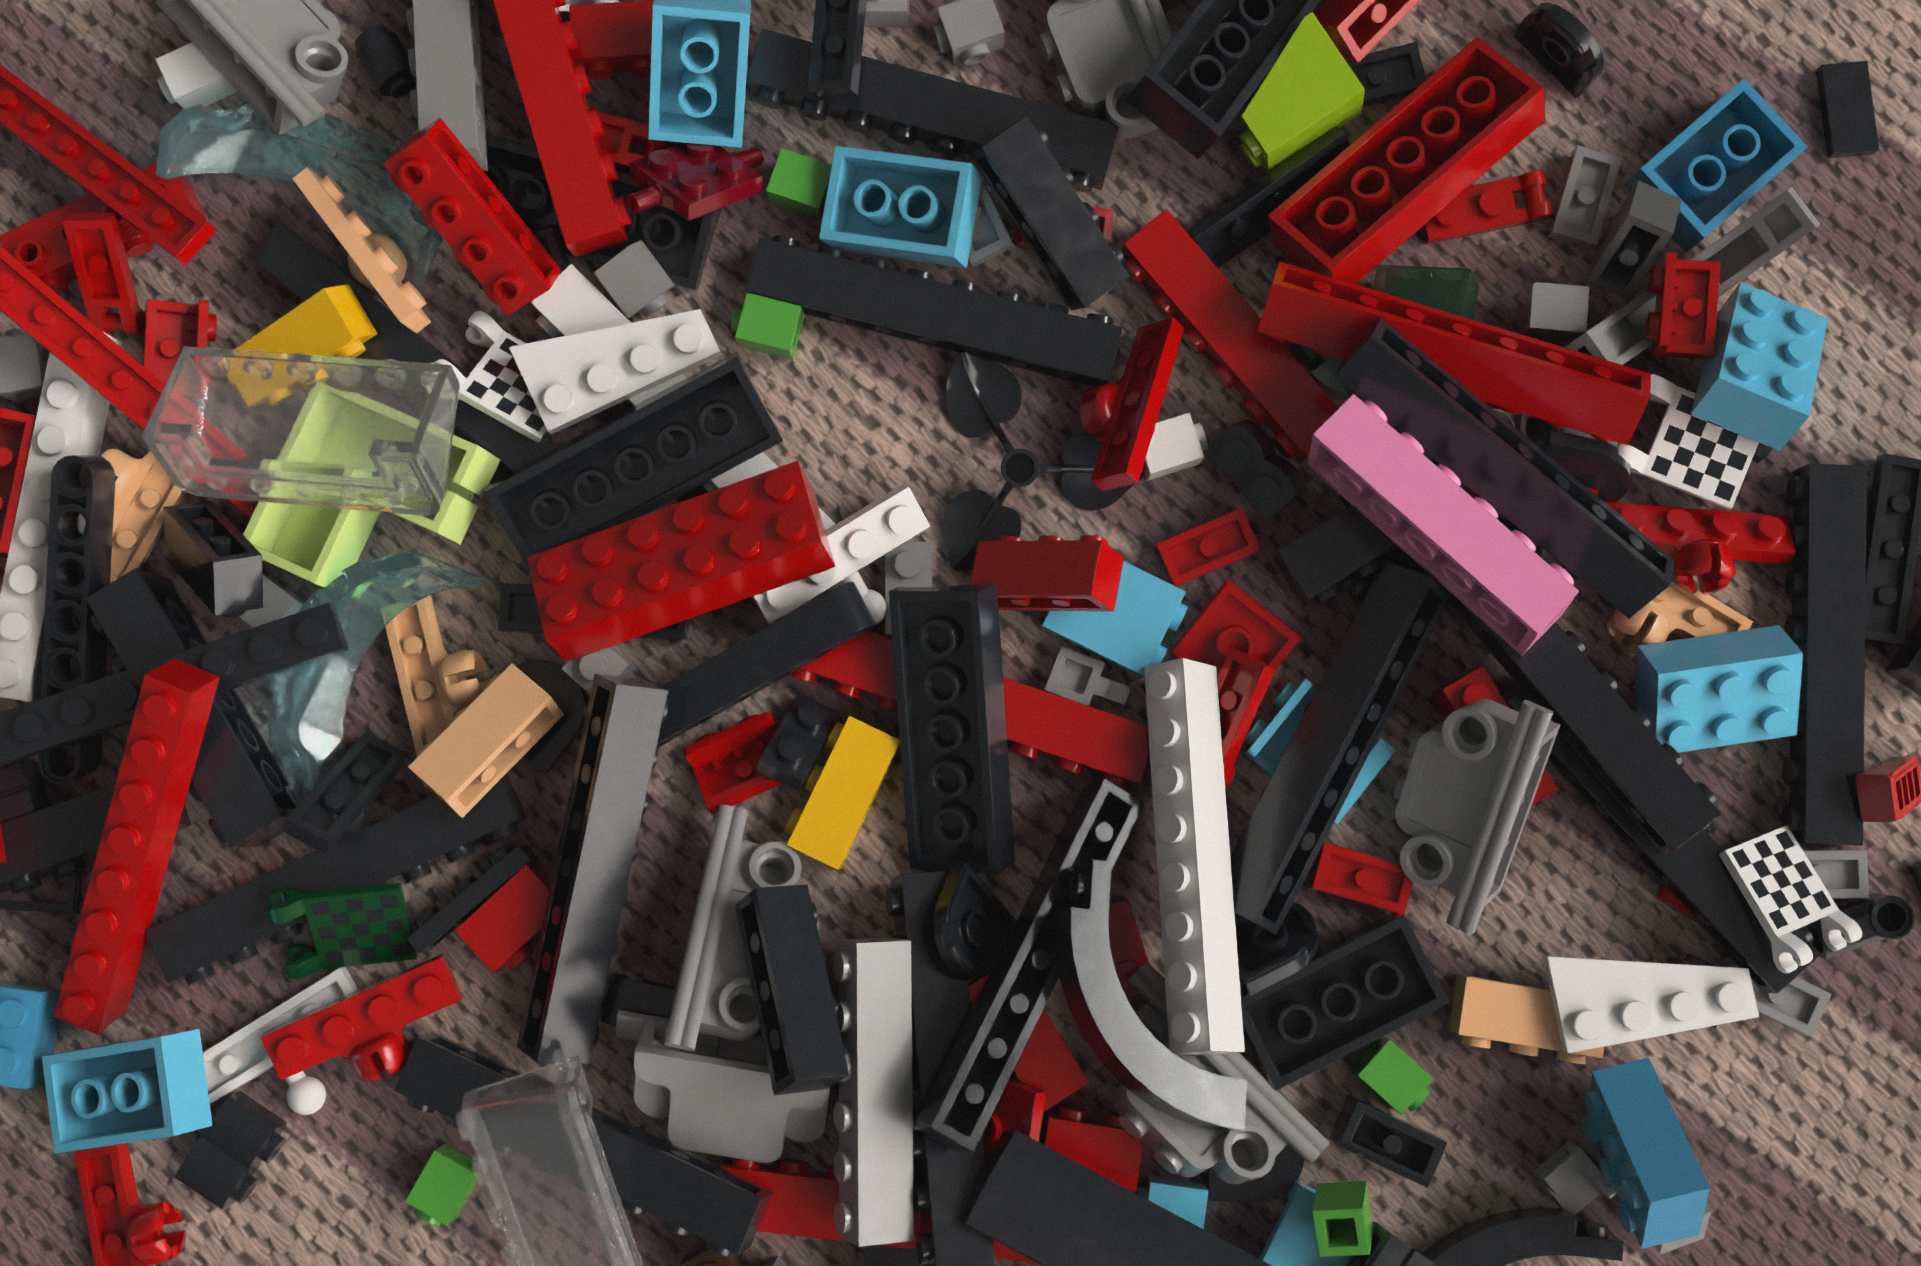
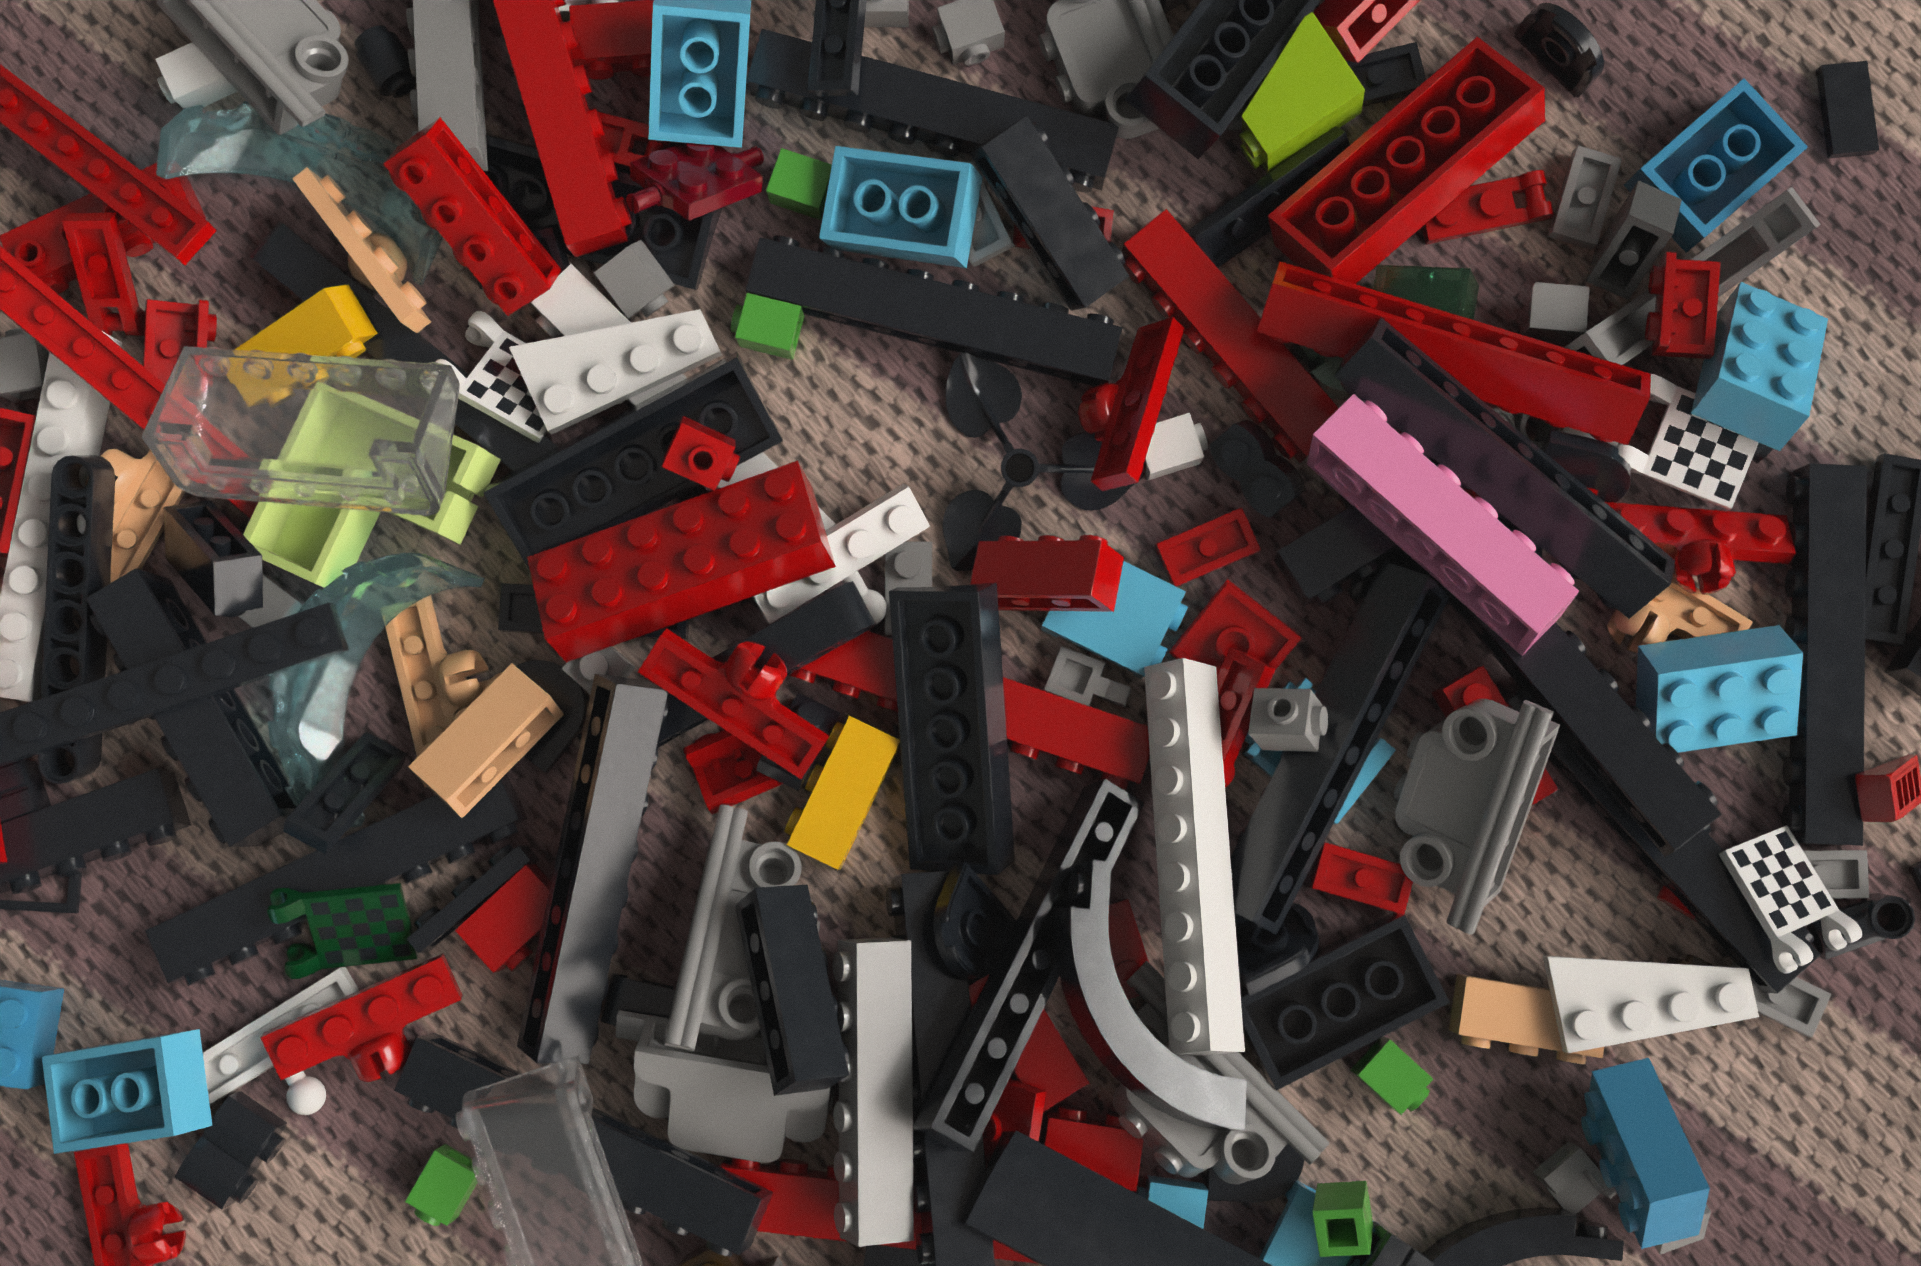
red brick [54,658,220,1035] -> none
black brick [1329,1095,1447,1187] -> none
none -> red plate [638,628,829,779]
none -> red brick [662,416,740,491]
none -> light grey brick [1248,688,1328,752]

